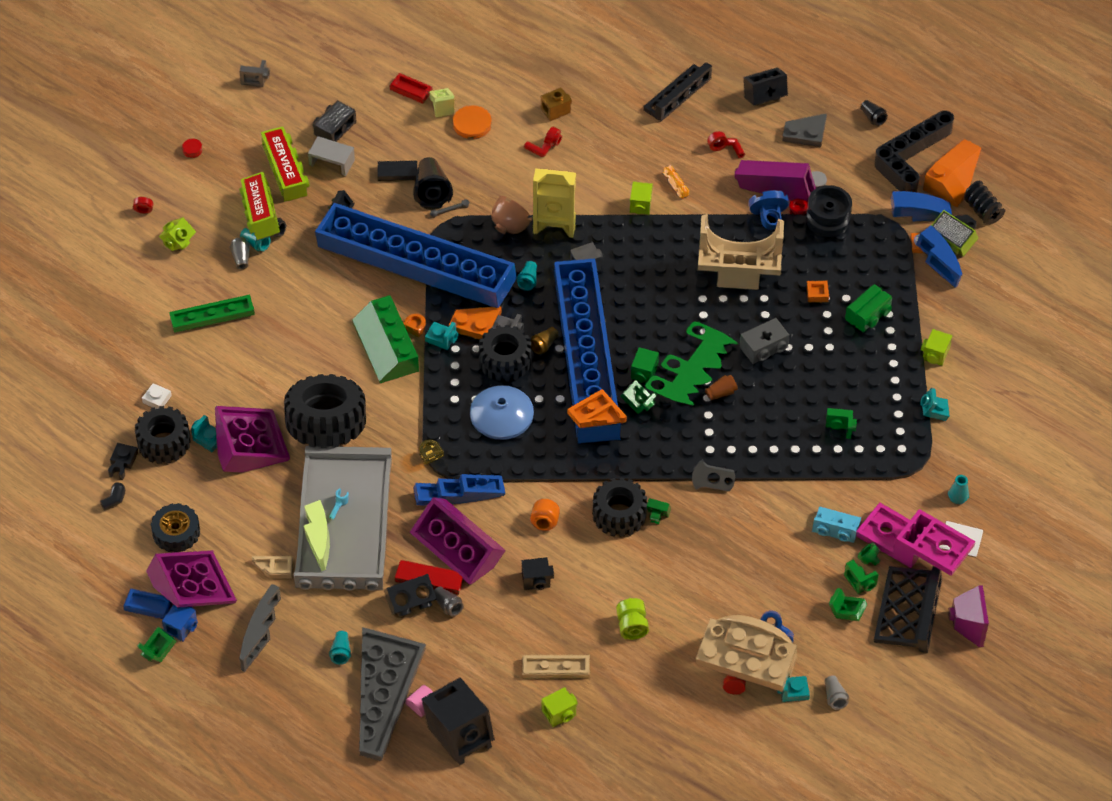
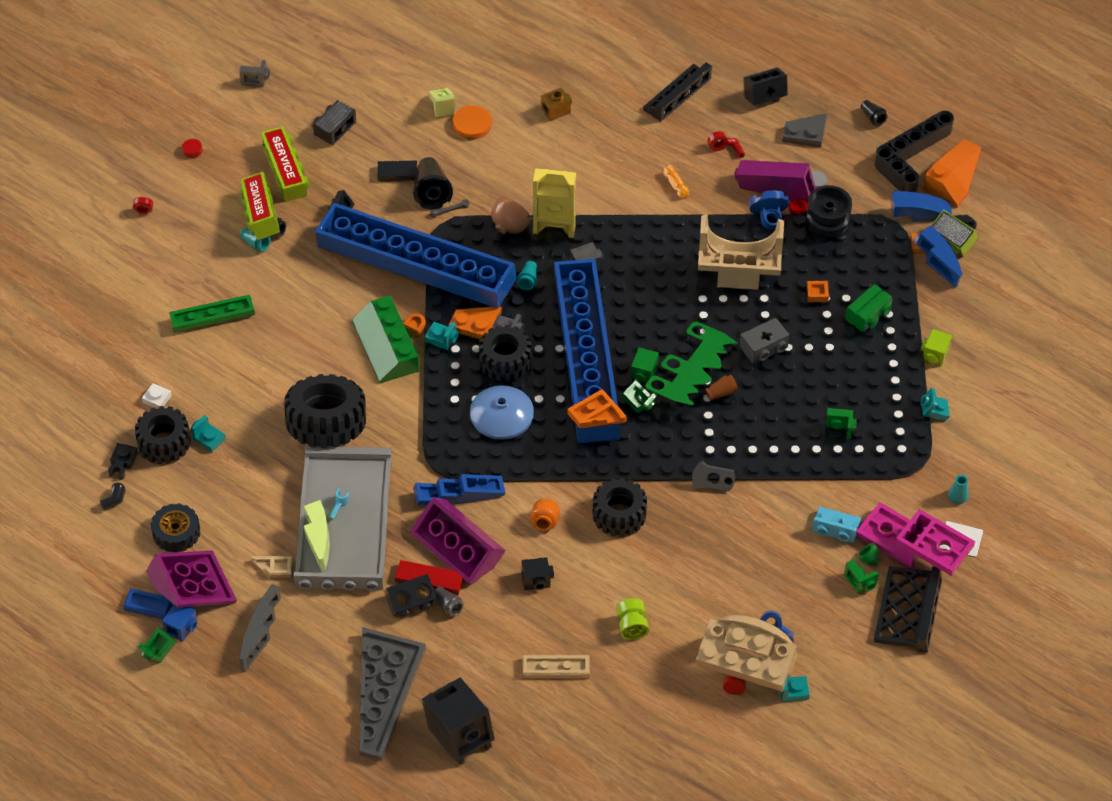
lime brick [159,217,196,251] -> none
magenta slope [215,406,290,472] -> none
flat silver cone [230,238,250,269] -> none
light grey panel [308,137,355,176] -> none
teal cone [329,631,351,665] -> none
red tile [389,73,433,104] -> none
bright pink brick [405,685,432,718] -> none
clear yellow tile [419,440,444,464] -> none
red plate [524,126,562,157] -> none
pearl gold cone [530,327,559,354] -> none
lime brick [541,687,578,727] -> none
lime brick [630,182,653,215] -> none
green tile [647,498,671,524] -> none
light grey cone [824,676,849,710] -> none
green bracket [829,588,868,621] -> none
magenta slope [948,585,989,647] -> none
black piece [964,180,1005,225] -> none

